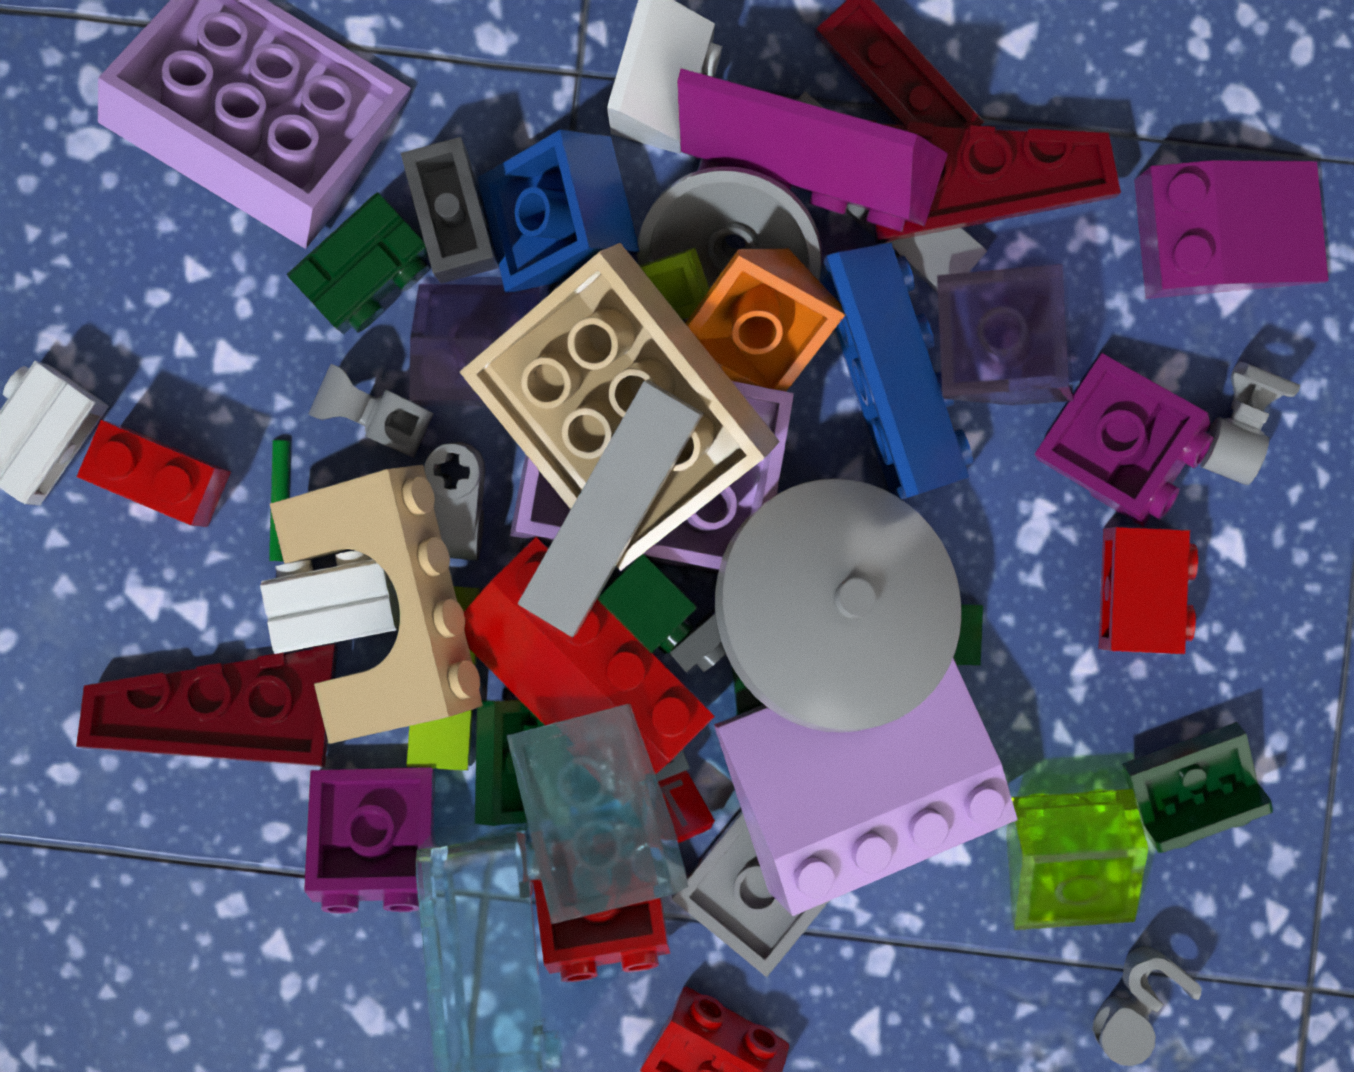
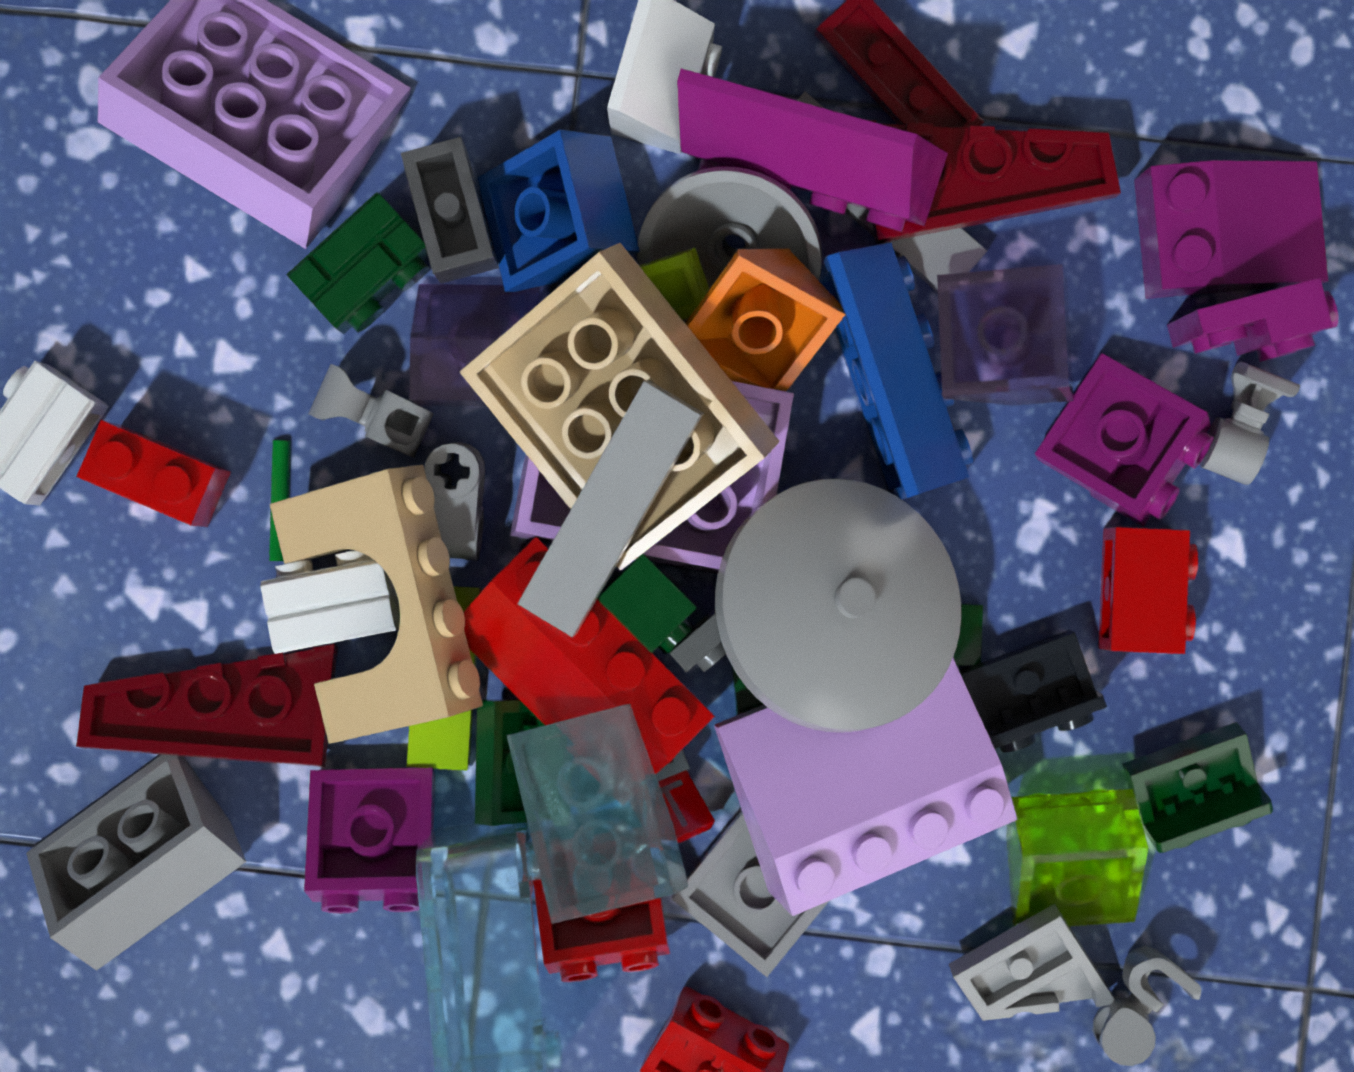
none -> light grey slope [26,755,246,971]
none -> light grey wing [949,904,1115,1021]
none -> black bracket [959,630,1107,753]
none -> magenta plate [1167,278,1338,362]

